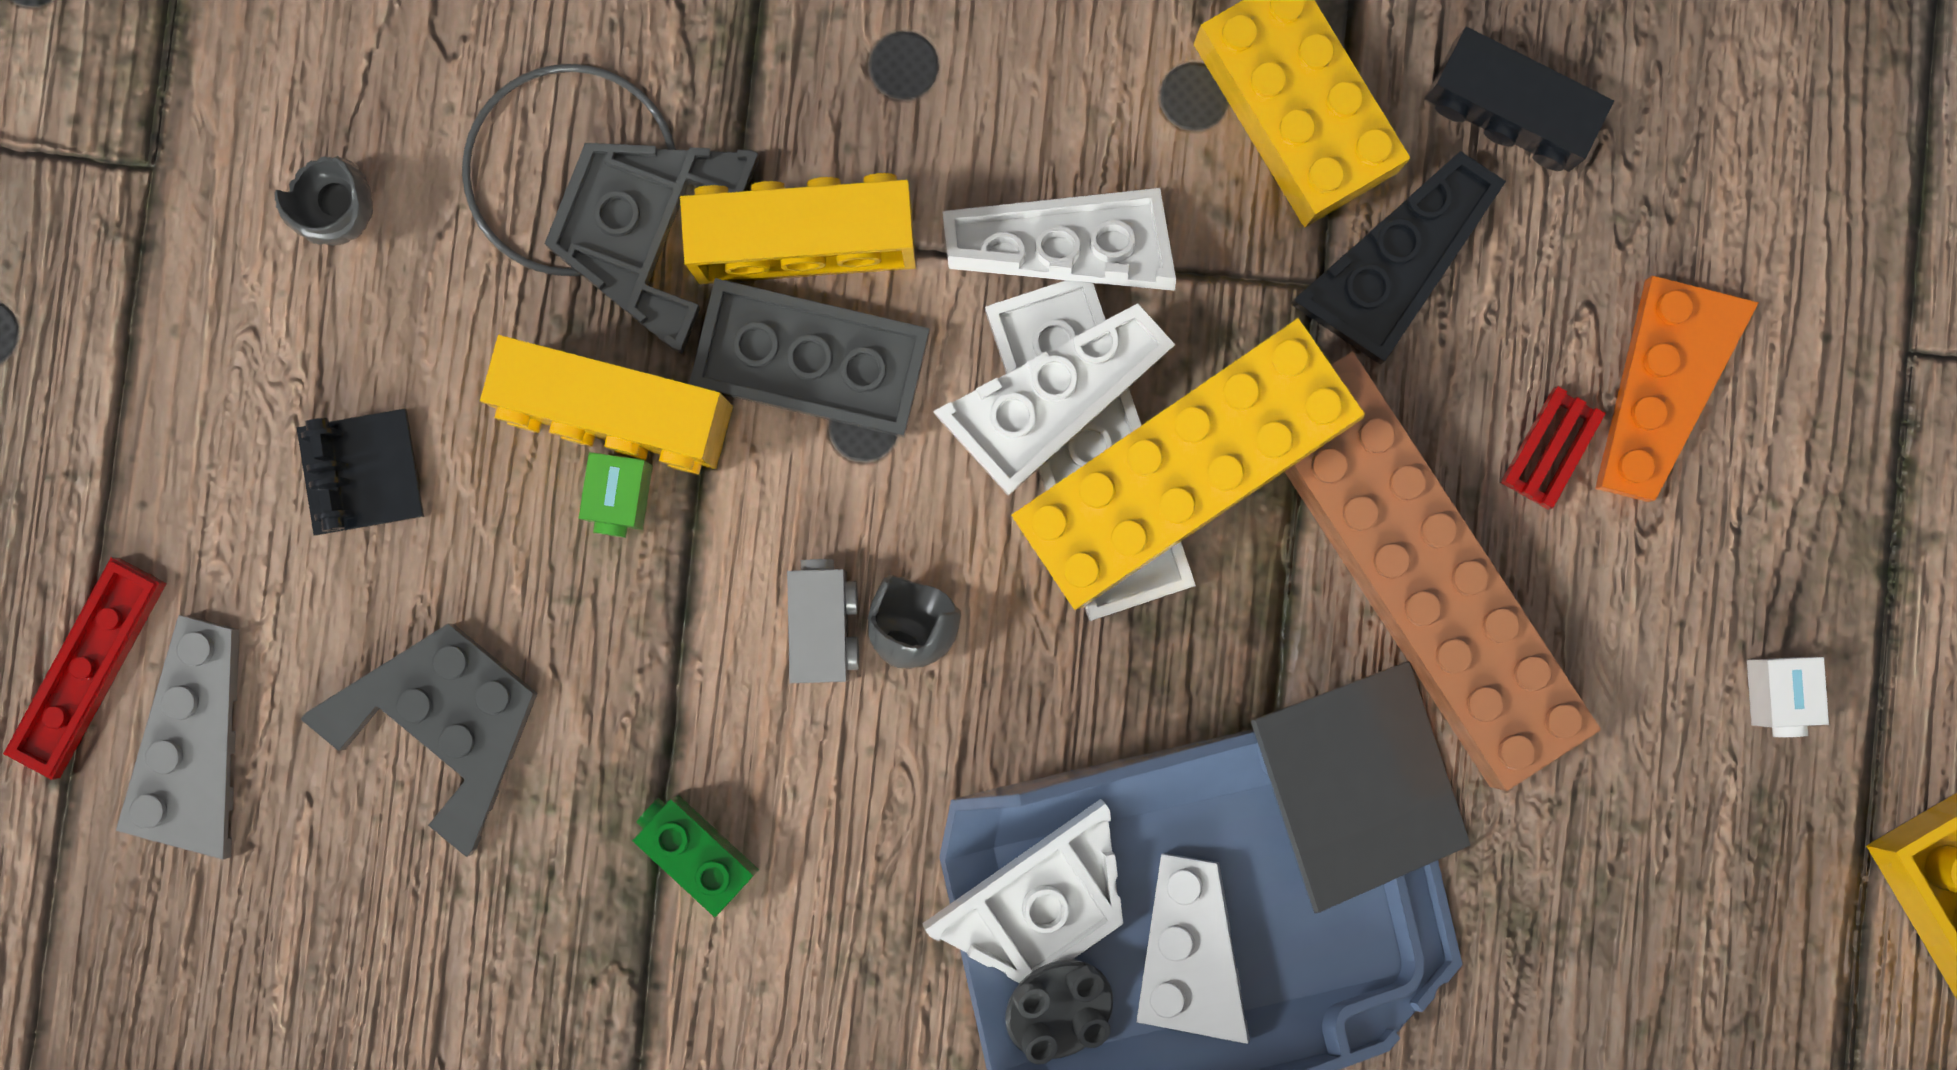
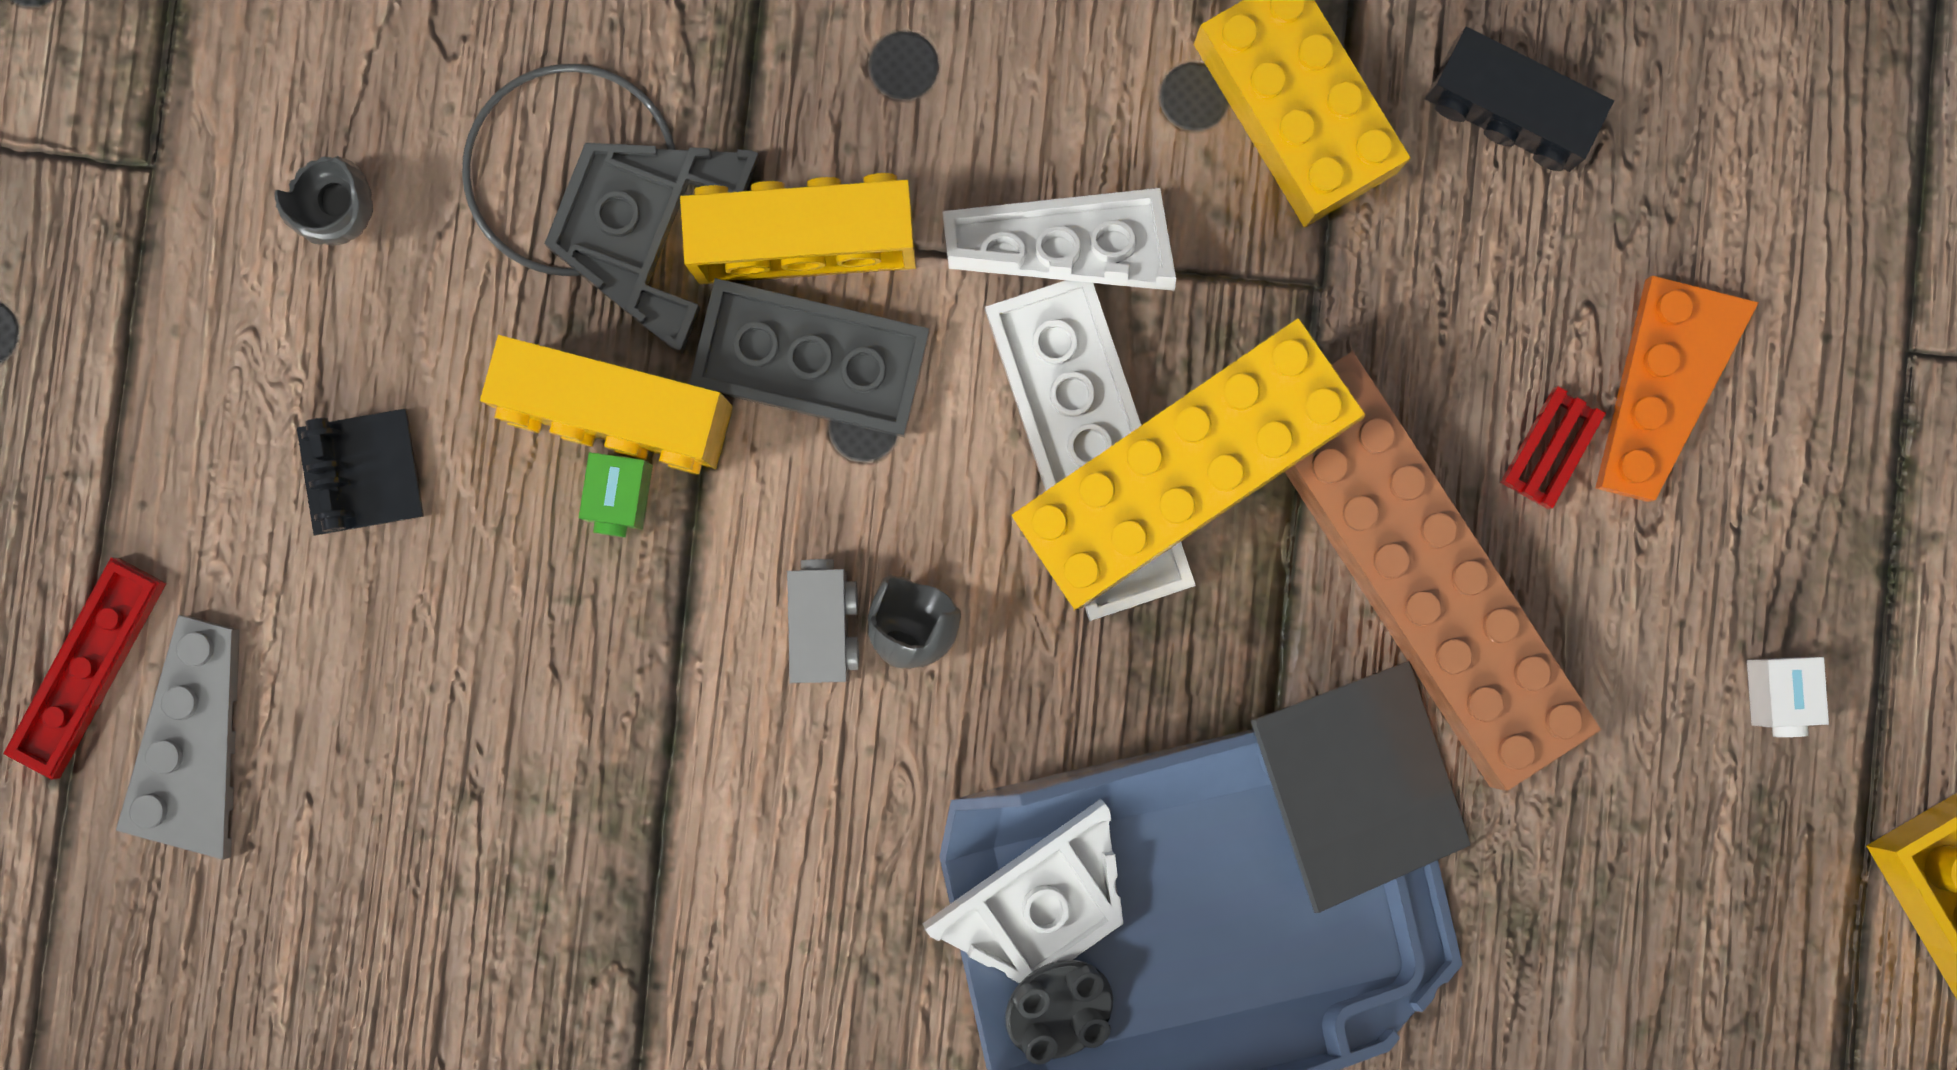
dark grey wing [301,623,538,857] -> none
green brick [632,795,759,918] -> none
white wing [934,303,1175,496] -> none
white wing [1136,853,1250,1044] -> none
black wing [1290,151,1506,365] -> none

